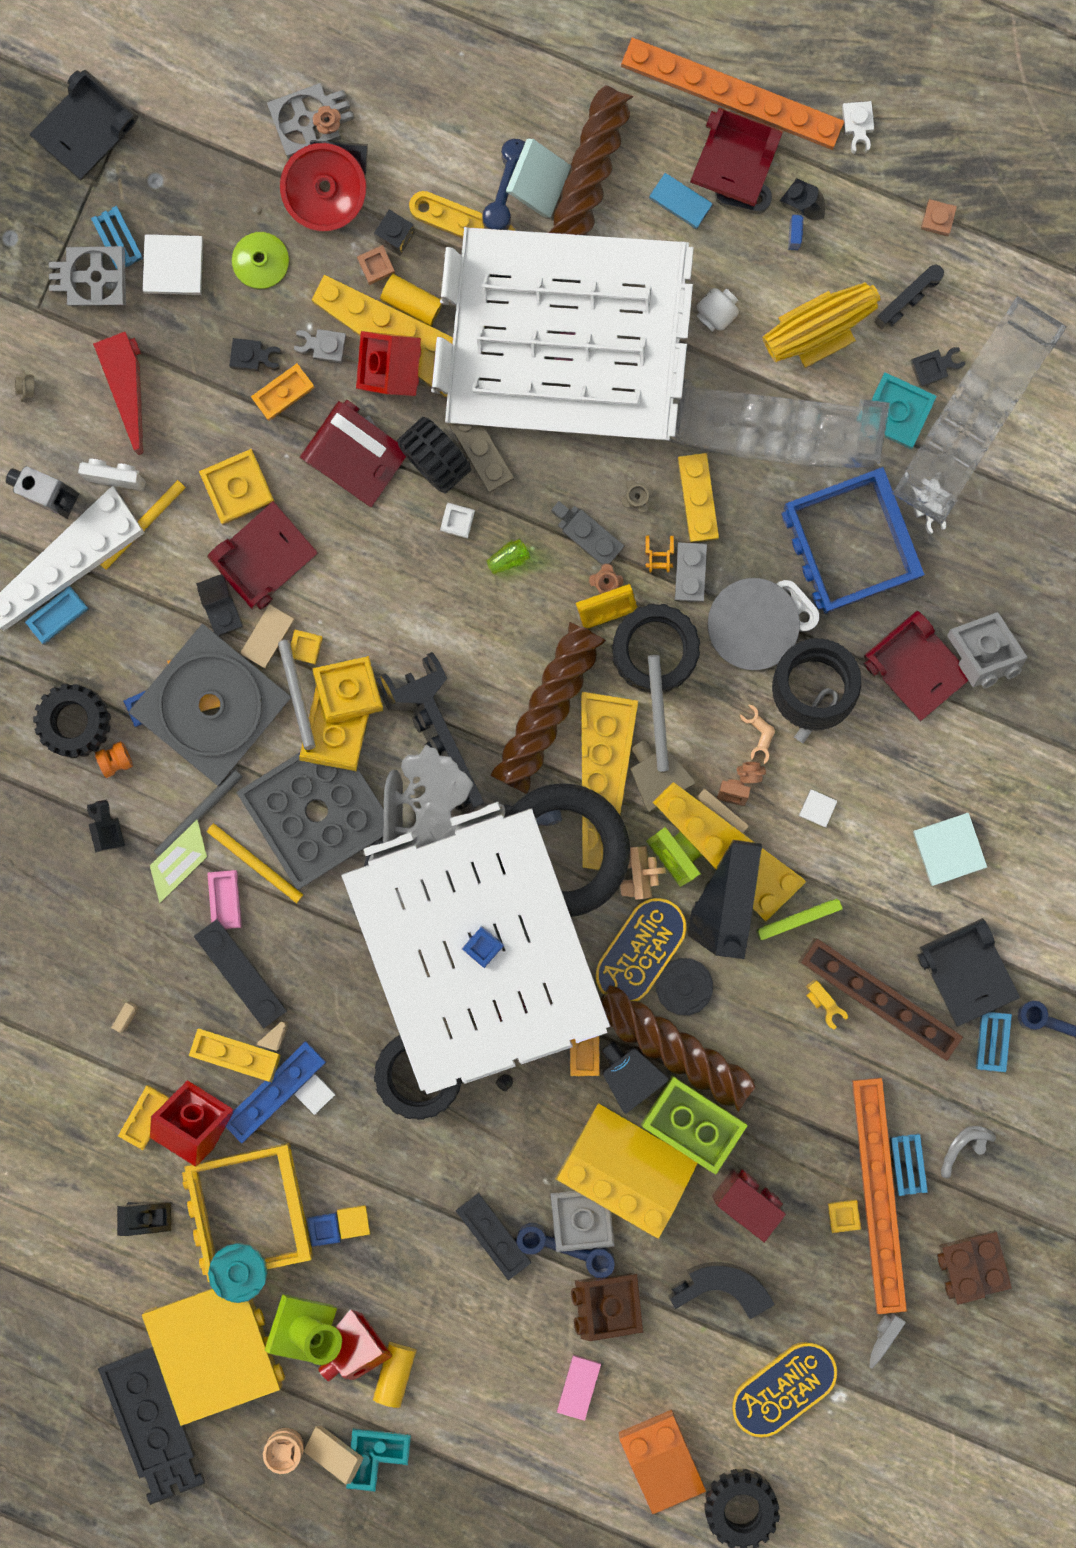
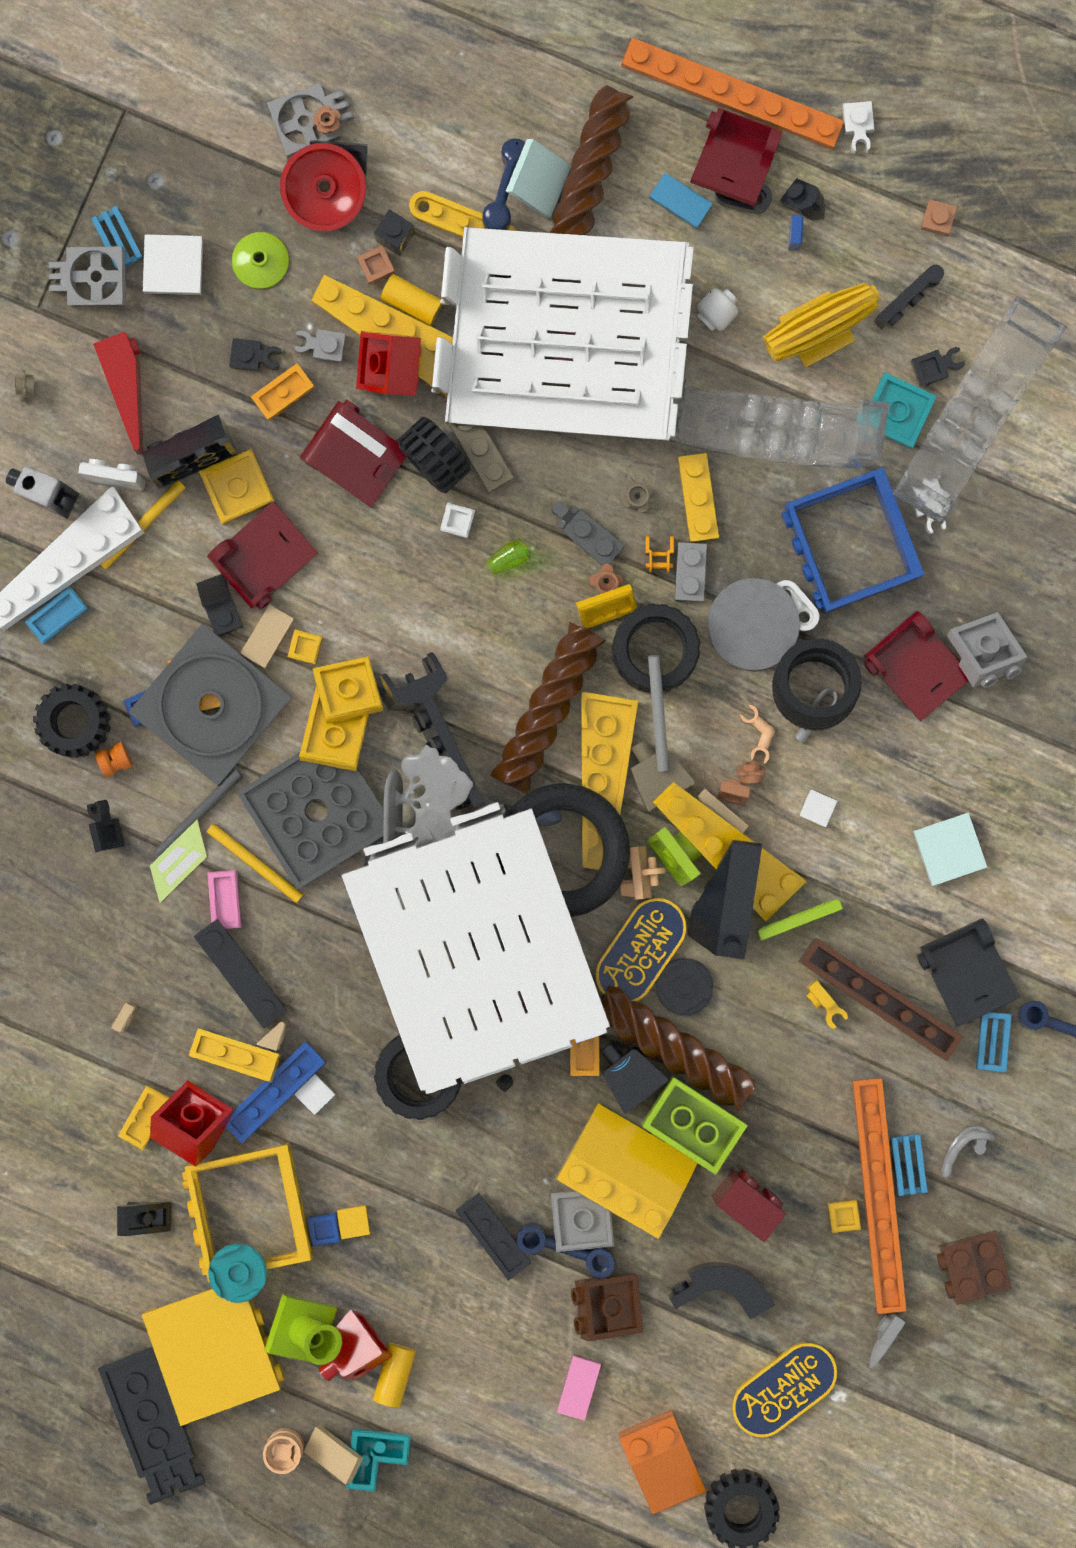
black door [29,70,138,181] -> none
light grey bar [278,640,316,750] -> none
blue tile [462,926,504,968] -> none
none -> black wedge [142,414,238,489]

